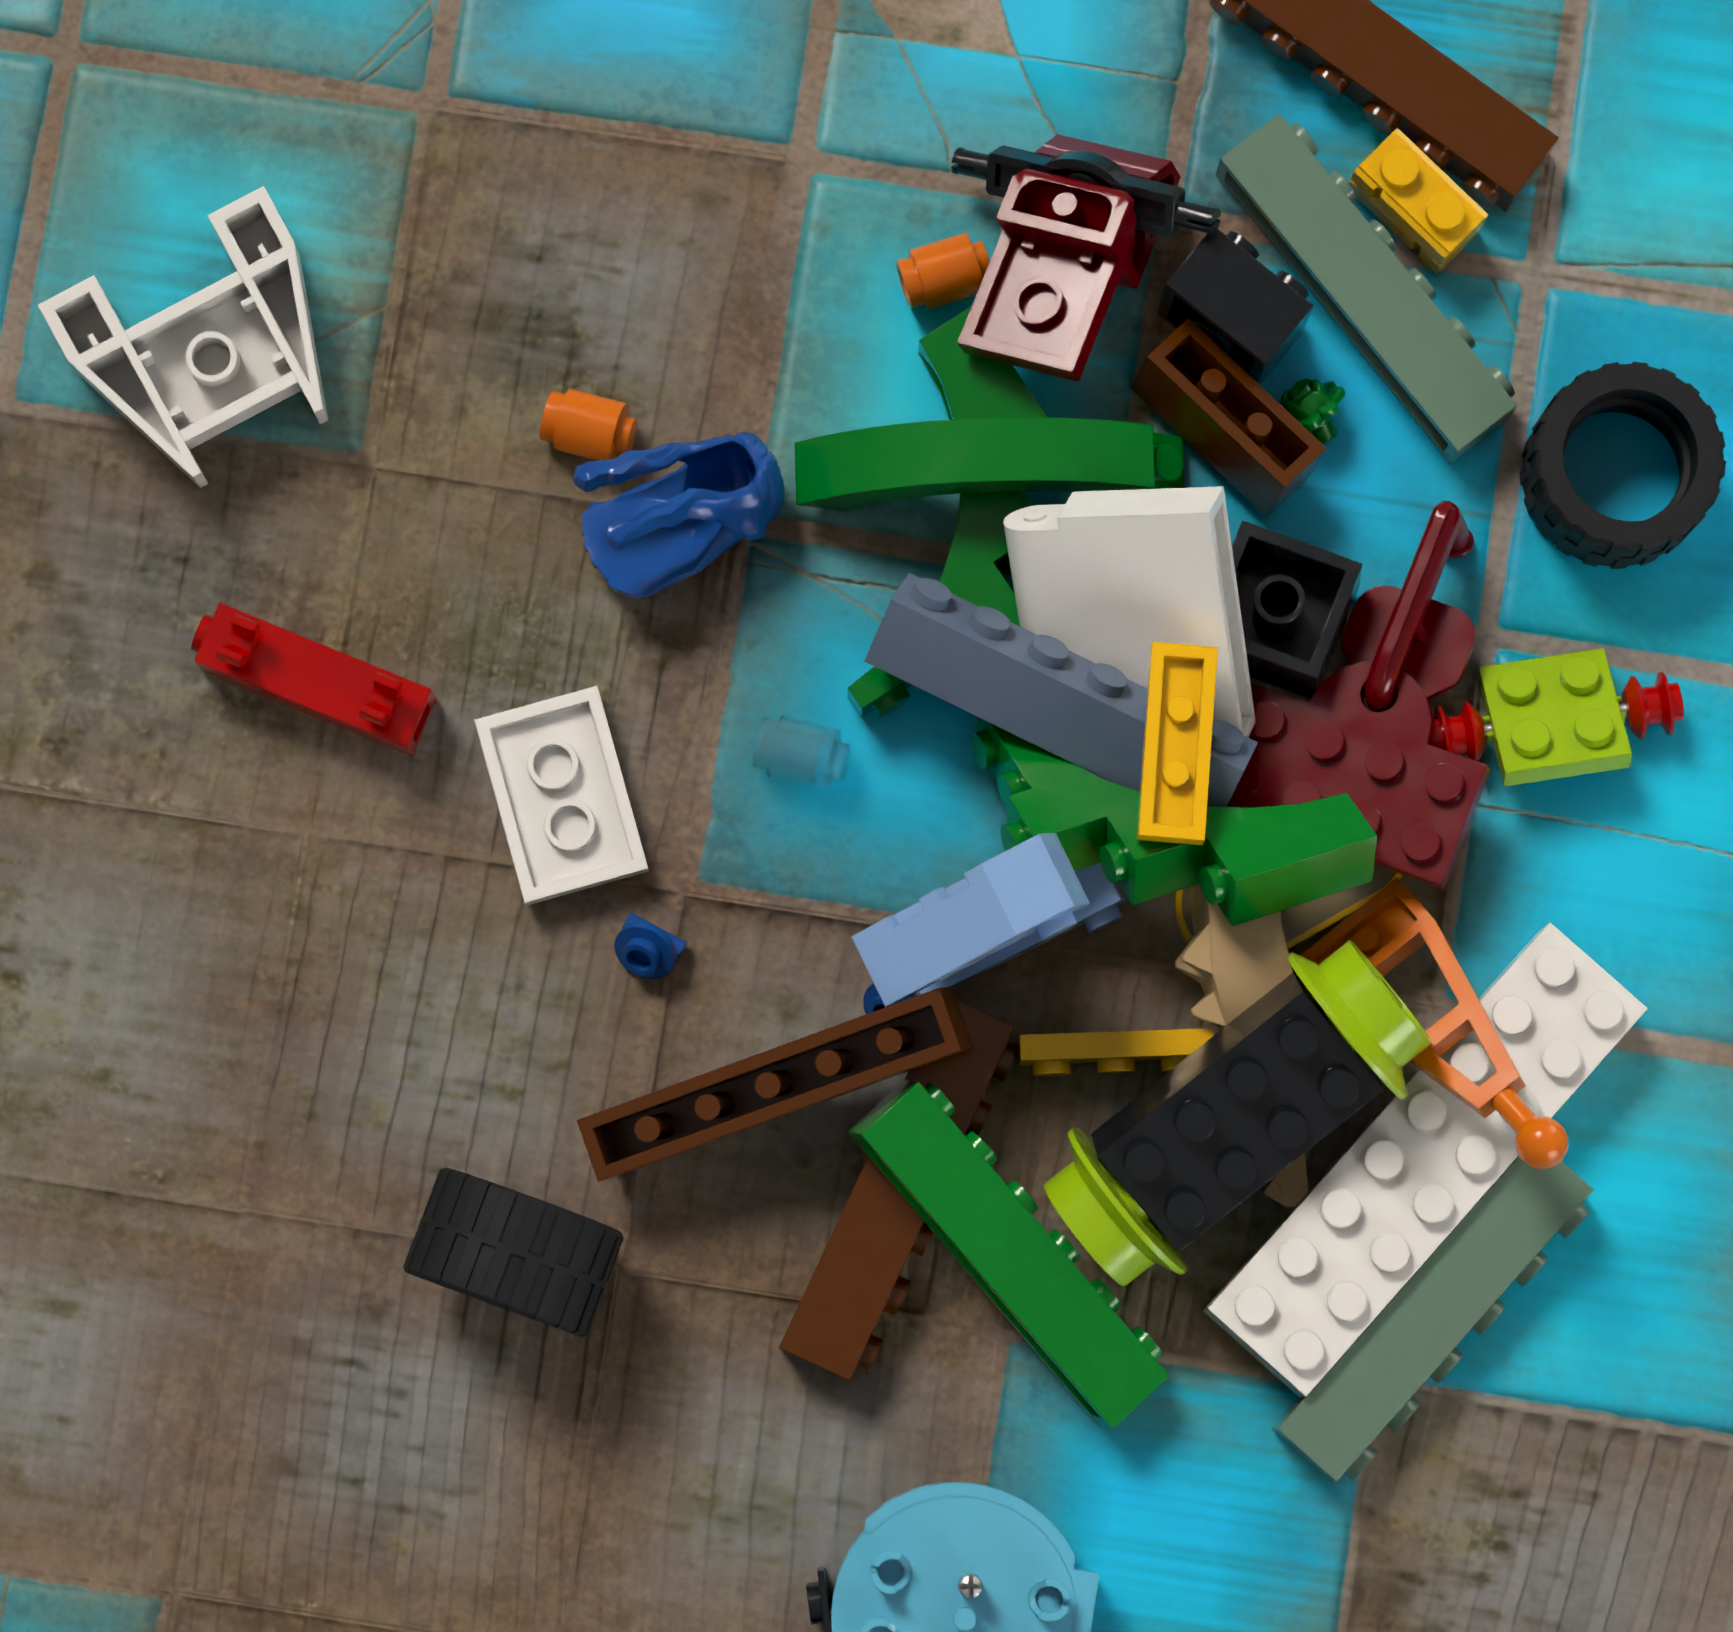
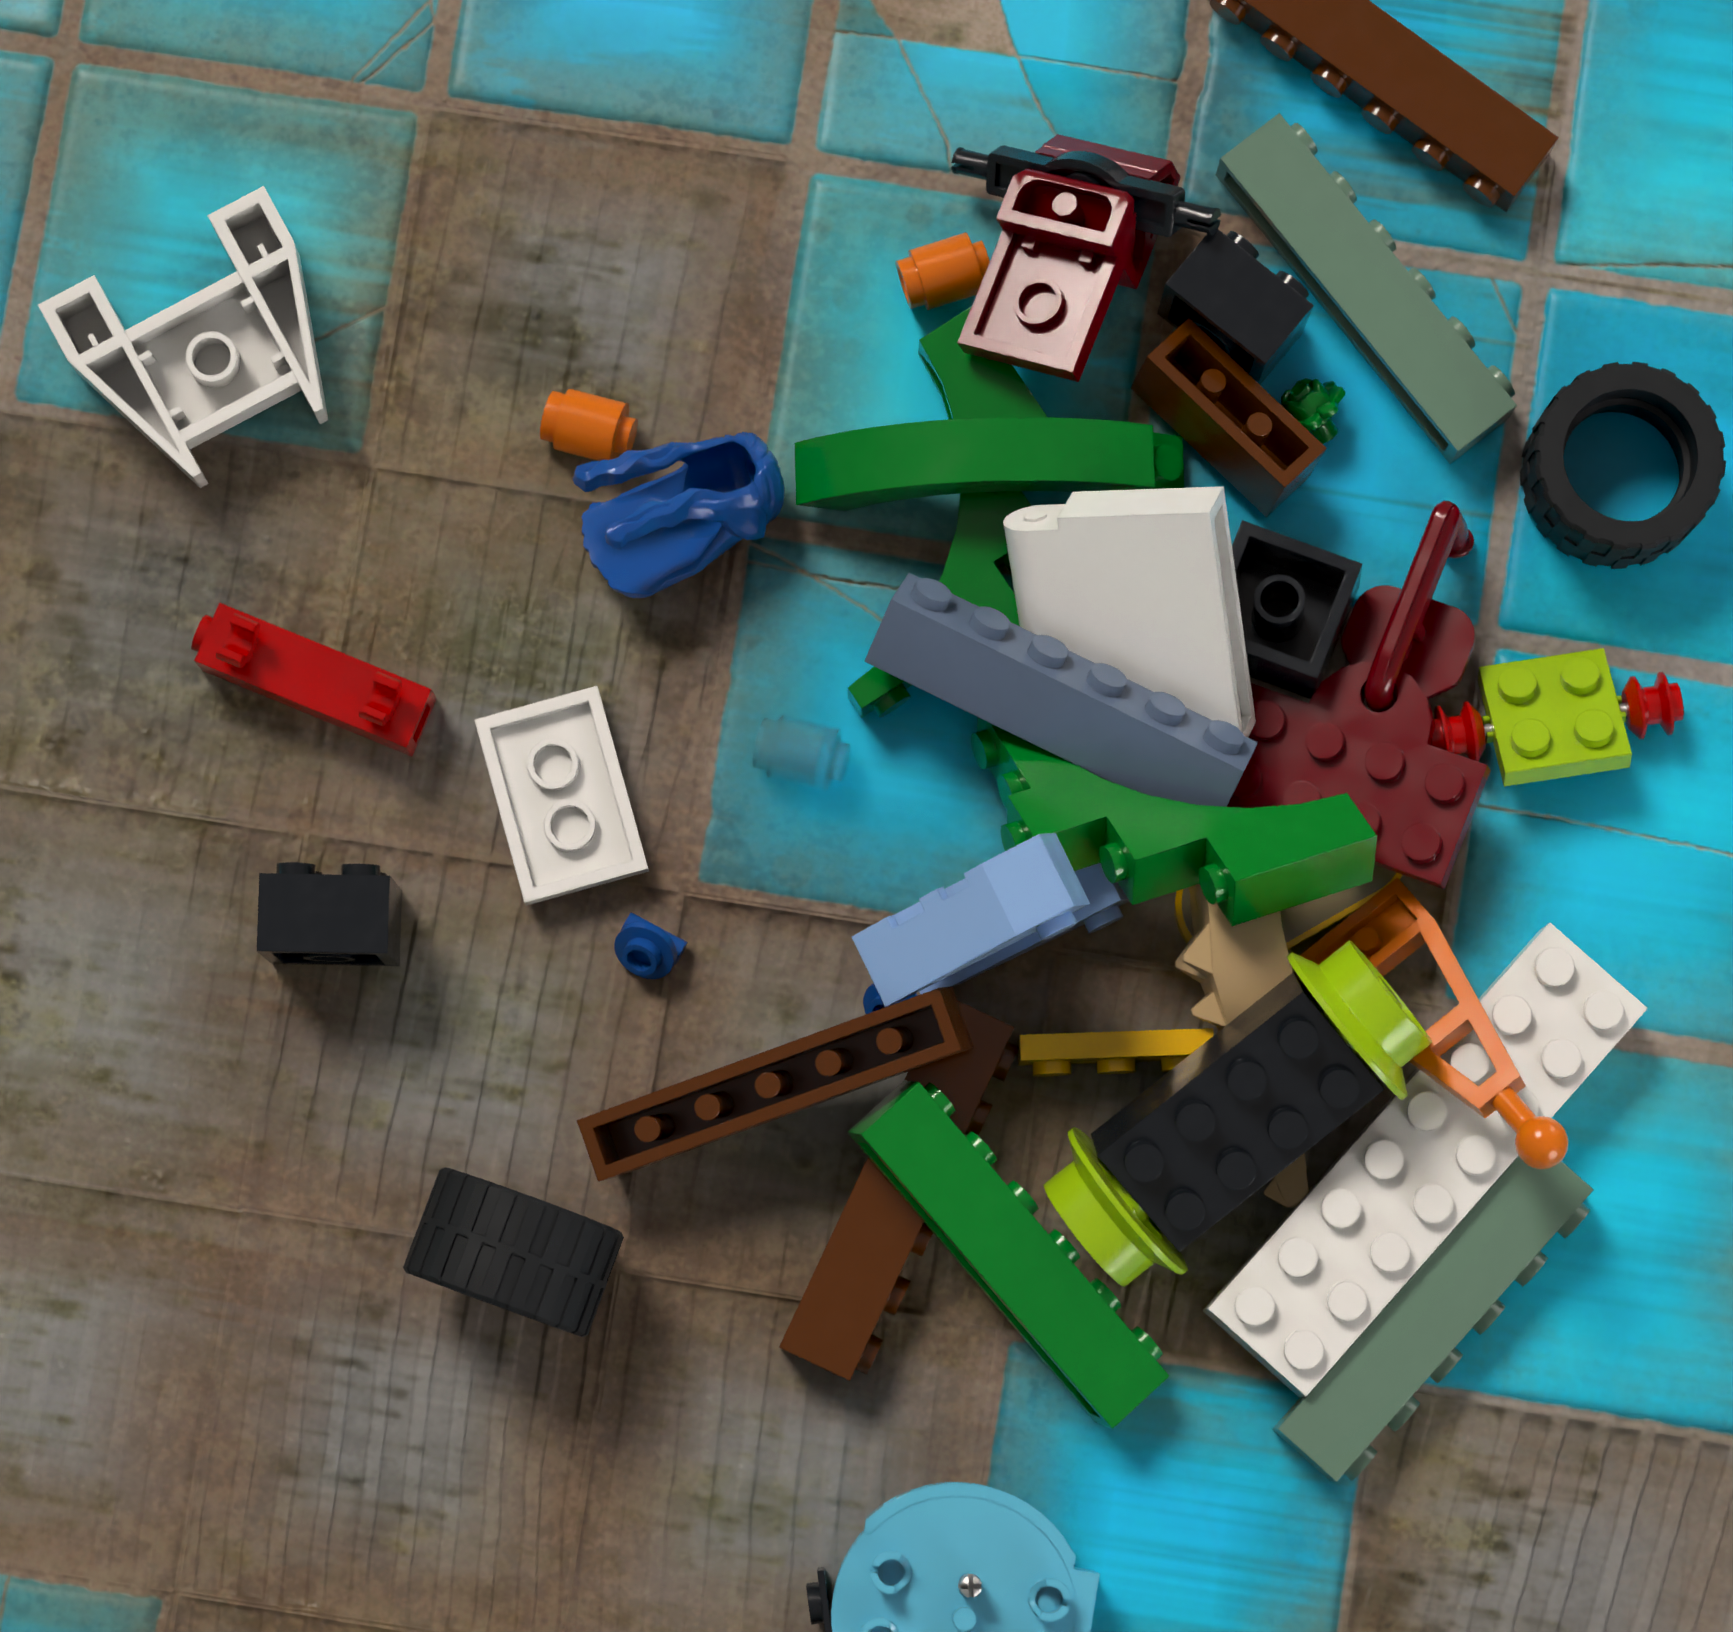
yellow plate [1137,642,1218,845] -> none
yellow brick [1349,128,1488,275] -> none
none -> black brick [257,862,402,966]

